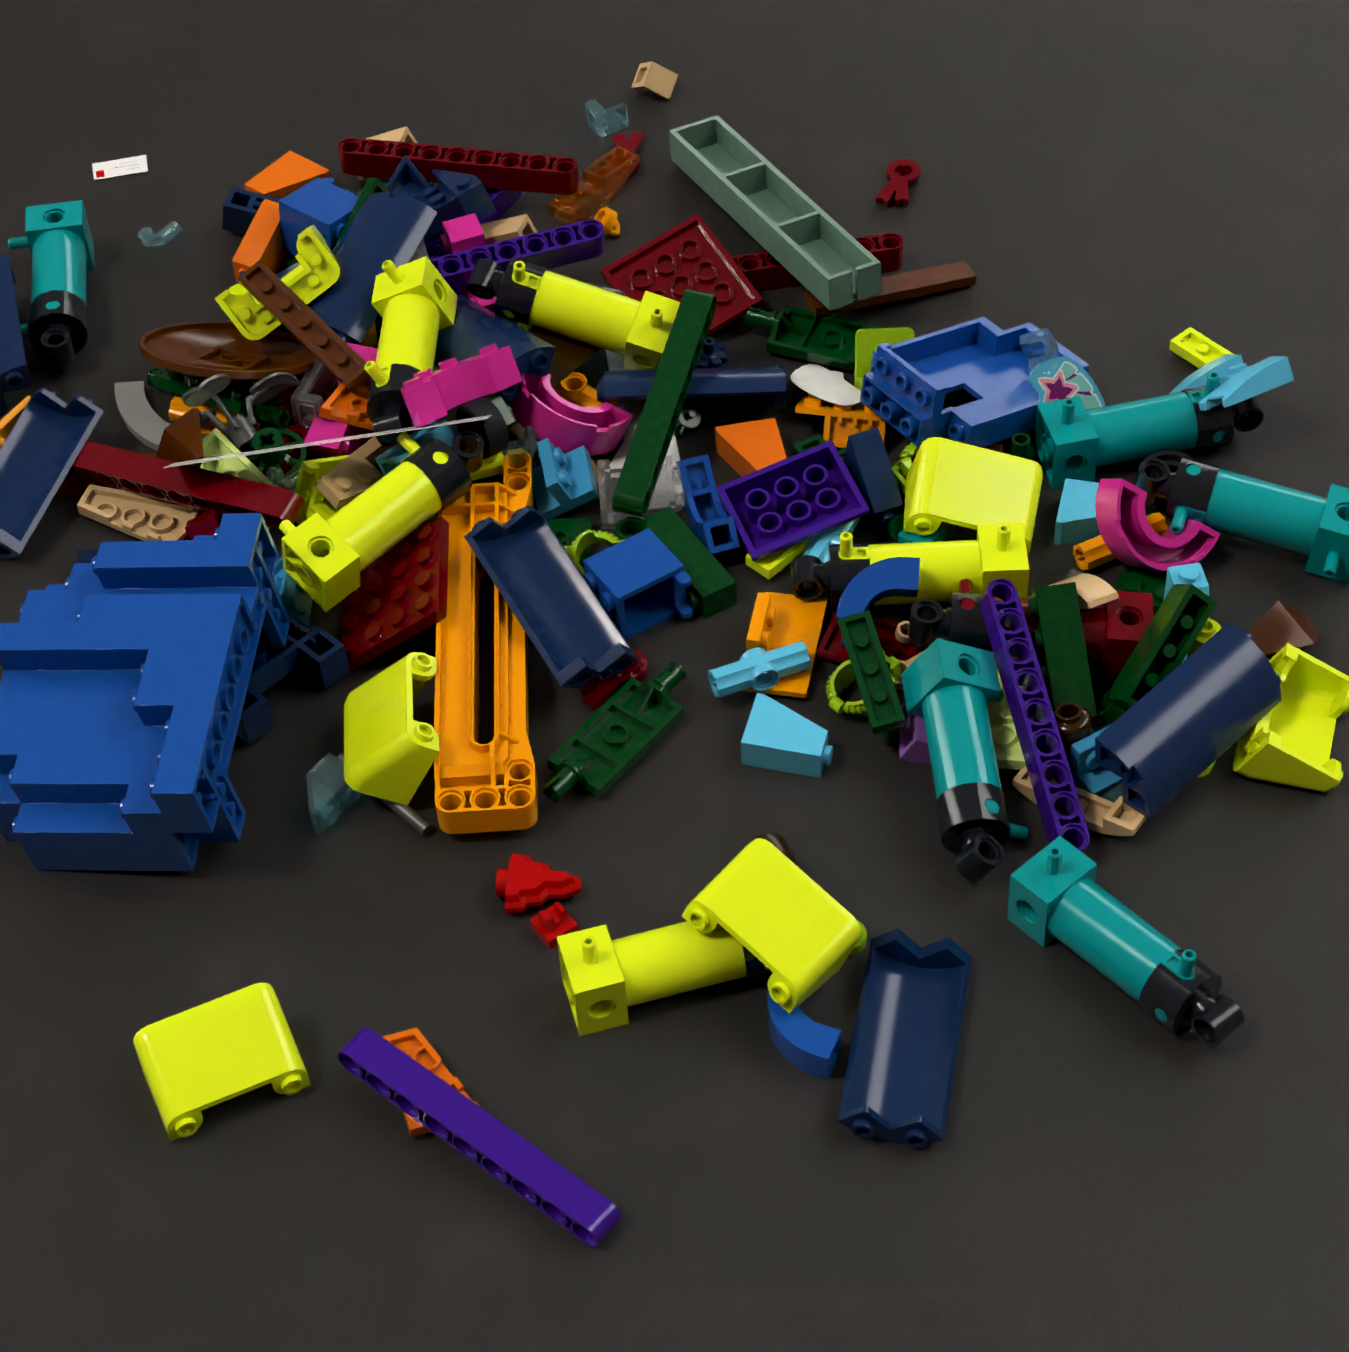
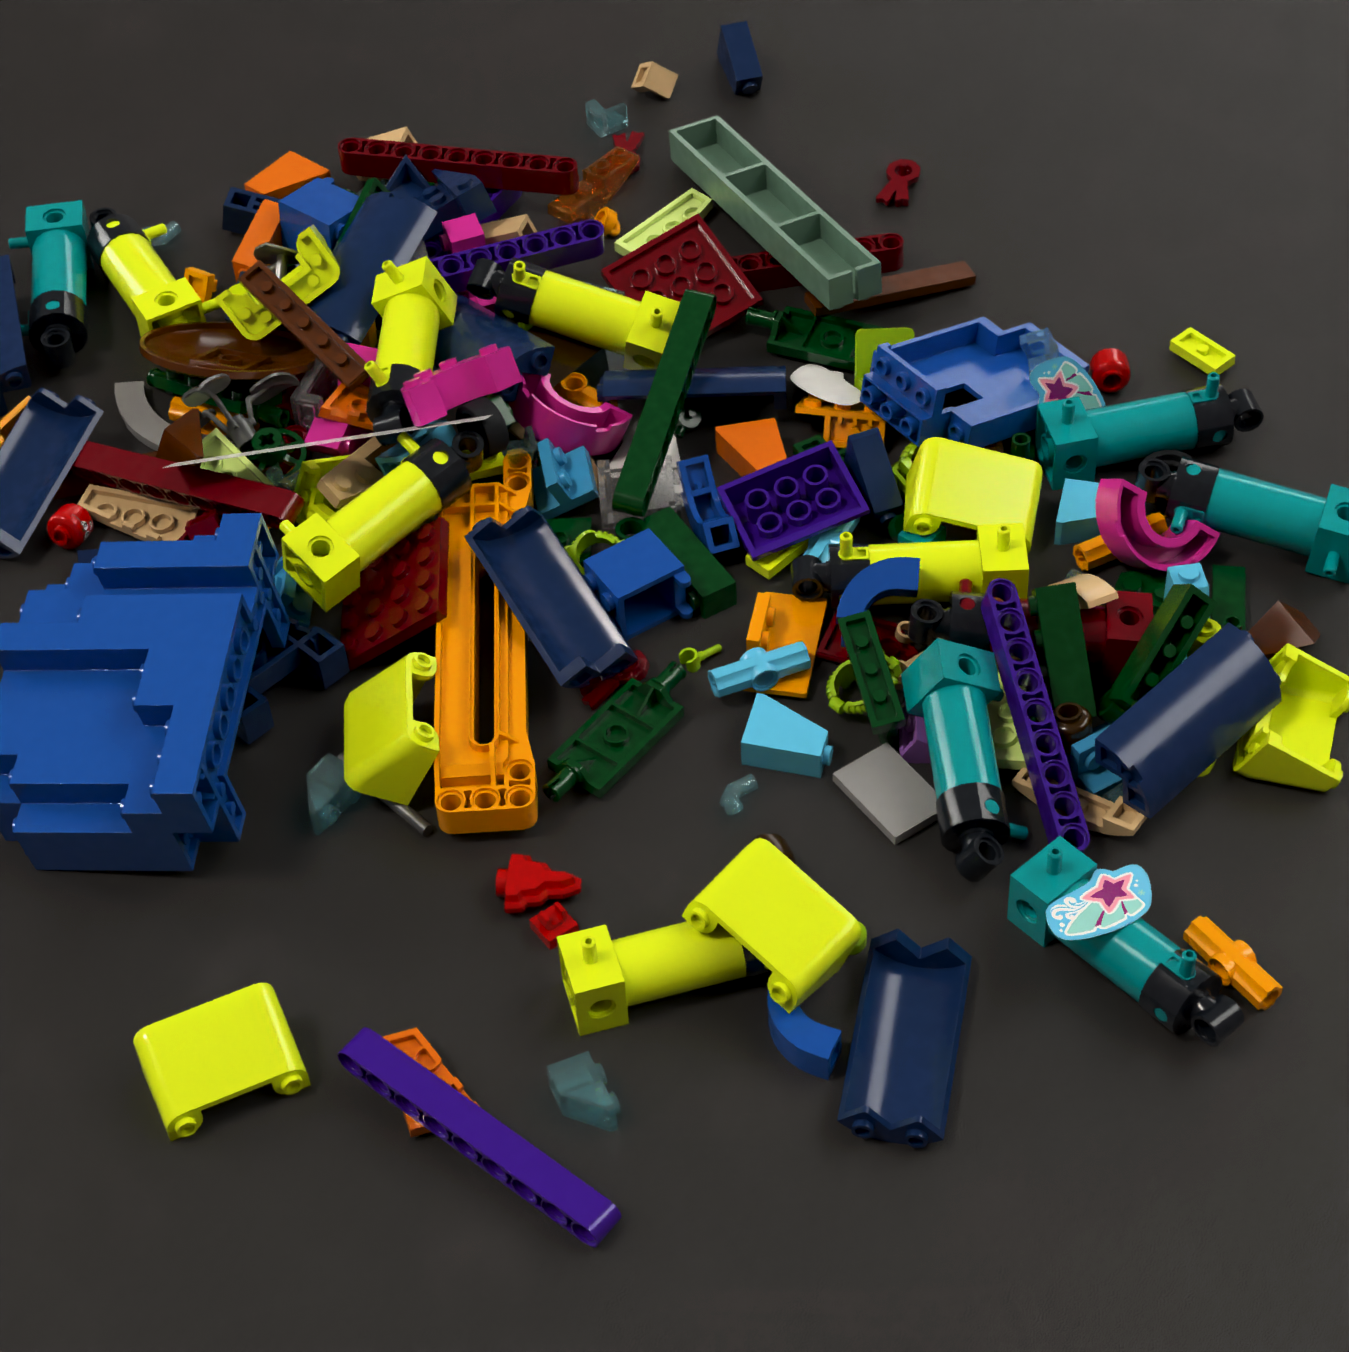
white sticker [92,155,148,180] -> none
dark blue plant [698,337,729,368] -> none
medium azure wedge [1169,354,1294,411] -> none
none -> red head [47,503,94,549]
none -> neon yellow piece [87,208,221,337]
none -> light orange tile [184,267,218,302]
none -> flat silver shield [253,242,300,279]
none -> clear light blue slope [547,1051,621,1132]
none -> yellowish green wing [614,188,713,256]
none -> lime hand [679,644,722,673]
none -> dark blue slope [717,21,763,95]
none -> clear light blue arm [720,774,758,816]
none -> light grey tile [833,742,938,845]
none -> sticker [1046,864,1152,941]
none -> red head [1090,348,1131,393]
none -> light orange piece [1183,915,1283,1011]
none -> dark green piece [1211,565,1246,630]

